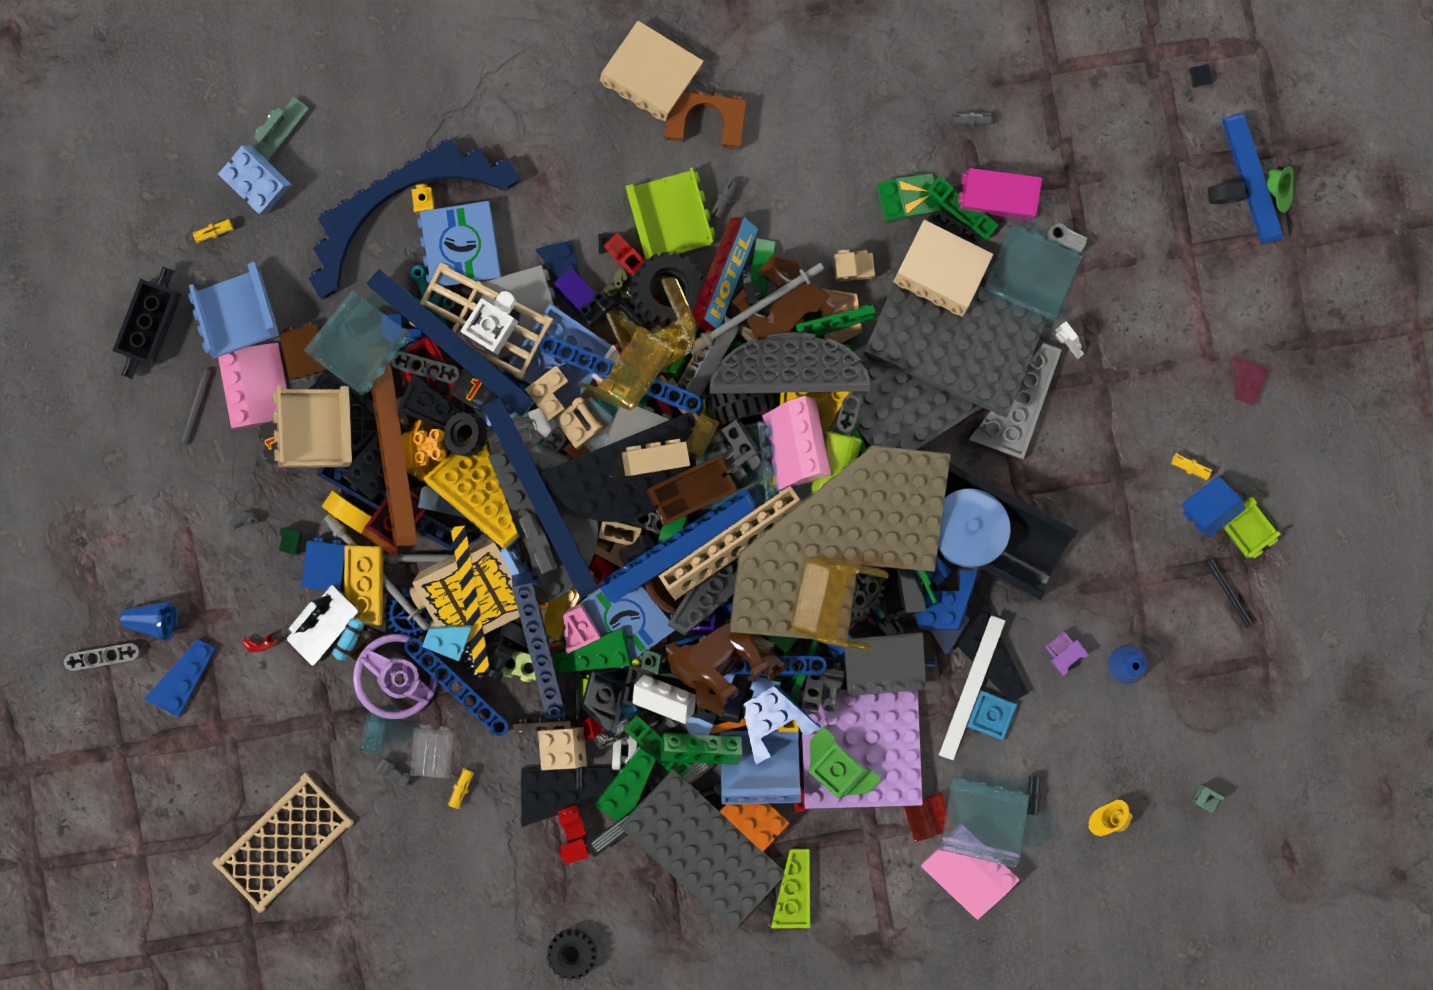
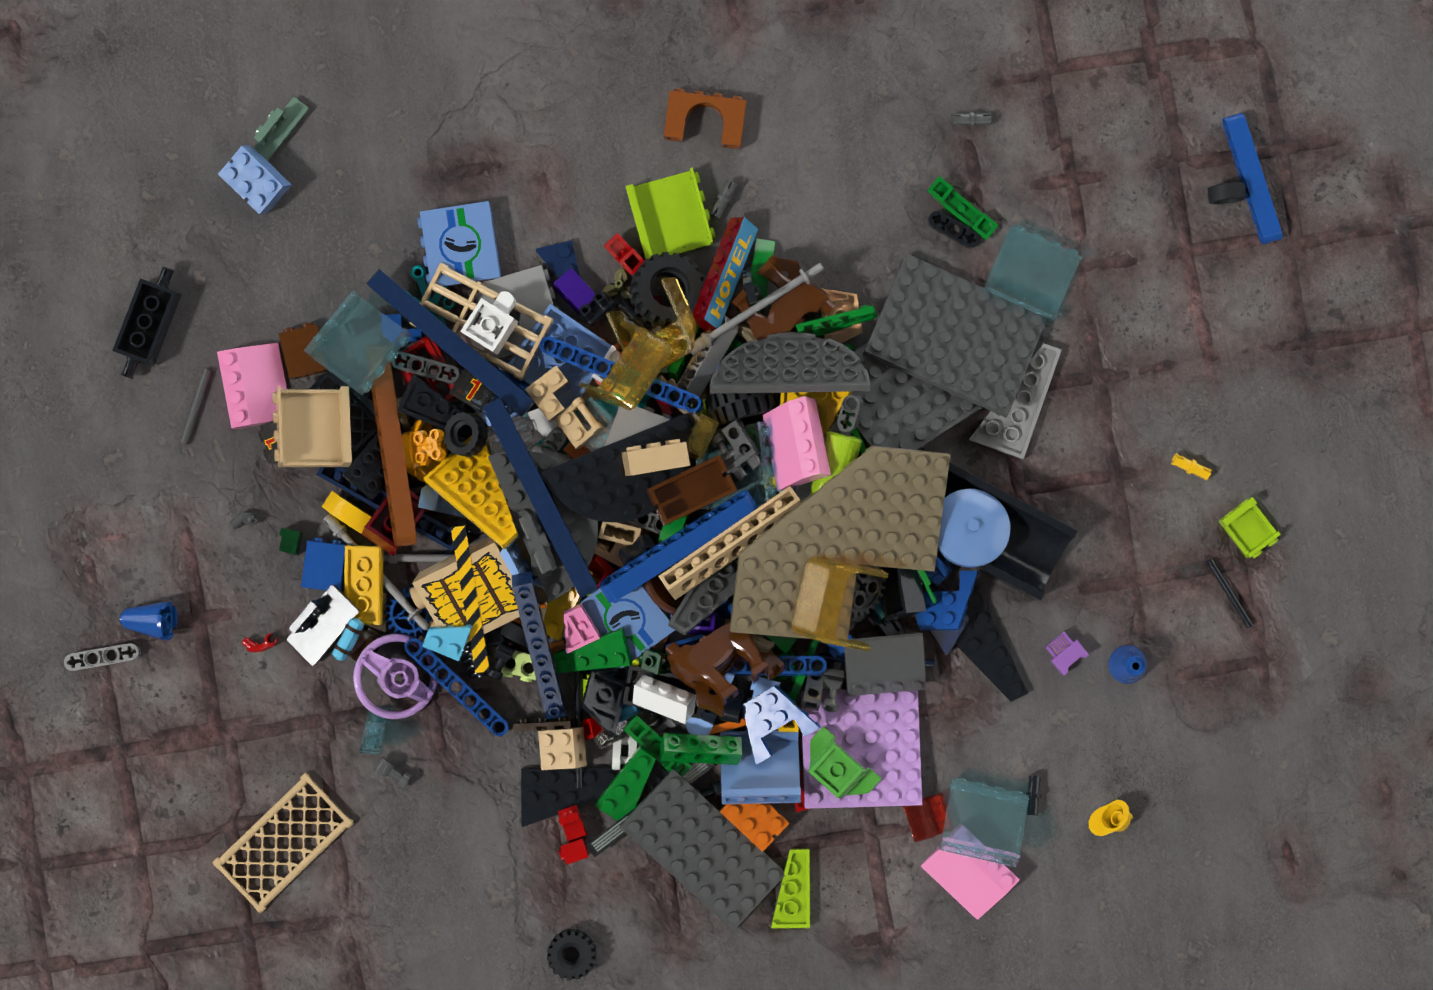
blue wing [144,639,216,717] -> none
medium blue panel [188,262,279,359] -> none
yellow pin [193,218,234,244] -> none
dark blue arch [308,139,521,300] -> none
clear brick [410,724,456,779] -> none
yellow brick [411,184,435,215] -> none
yellow pin [448,768,474,809] -> none
black tile [598,234,614,254] -> none
tan panel [600,21,703,121] -> none
tan brick [833,250,875,283] -> none
green slope [876,173,941,224] -> none
tan panel [893,220,993,317] -> none
white sticker [939,616,1005,760] -> none
dark pink slope [958,168,1042,222] -> none
dark azure tile [967,690,1017,741] -> none
light grey piece [1047,223,1087,254] -> none
white wing [1055,321,1084,359] -> none
blue brick [1181,476,1246,538] -> none
black tile [1189,64,1213,88] -> none
sand green panel [1192,785,1225,813] -> none
clear pink wing [1232,356,1269,406] -> none
bright green piece [1267,167,1293,213] -> none

